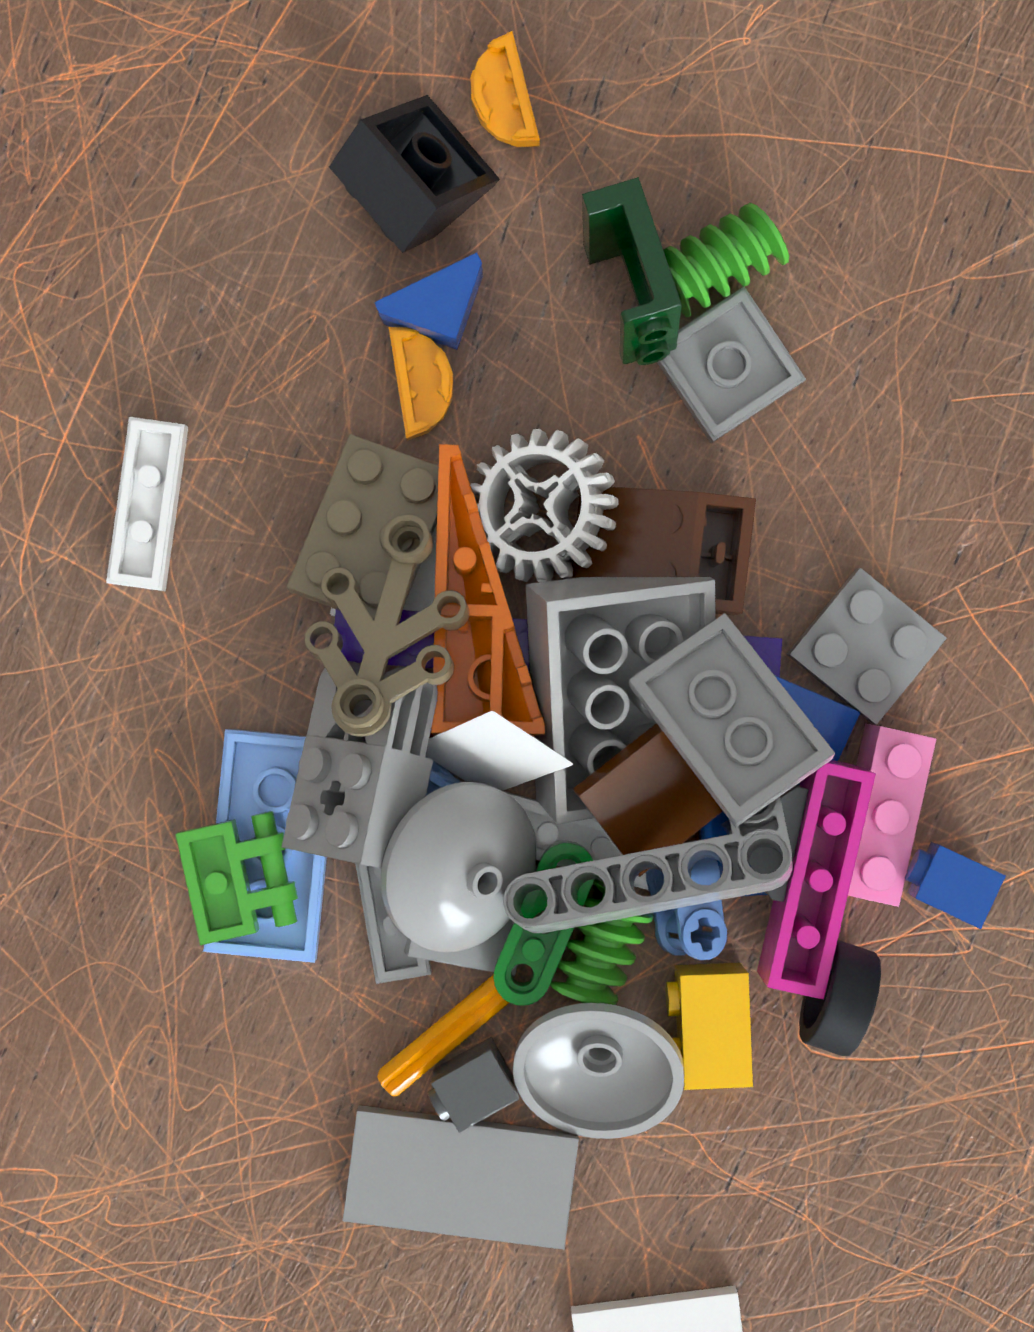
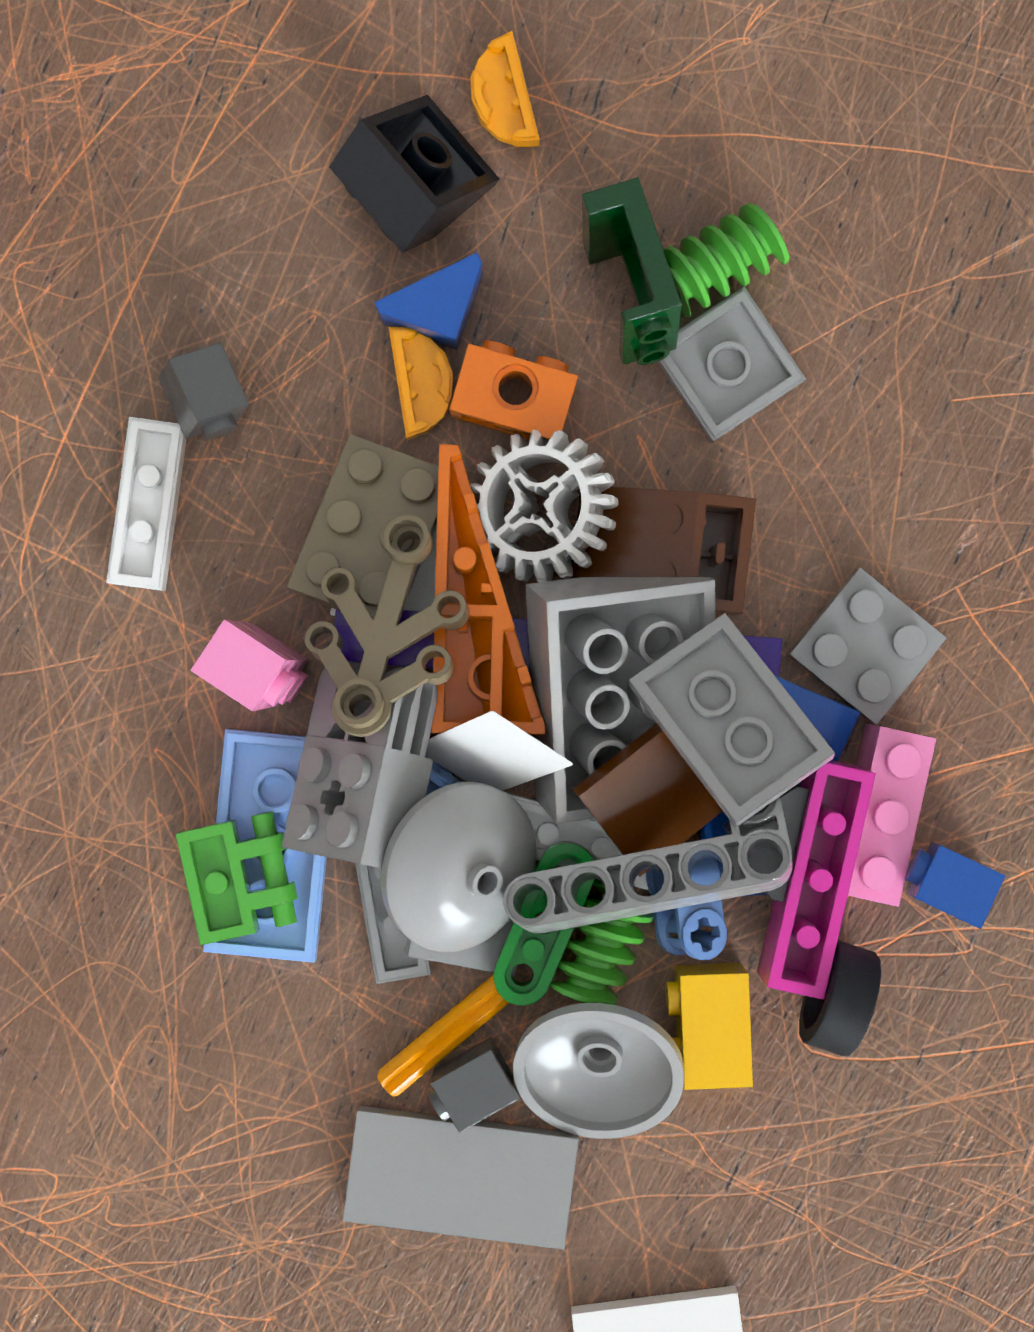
none -> dark grey brick [158,342,249,440]
none -> bright pink brick [190,619,309,711]
none -> orange brick [449,340,578,441]

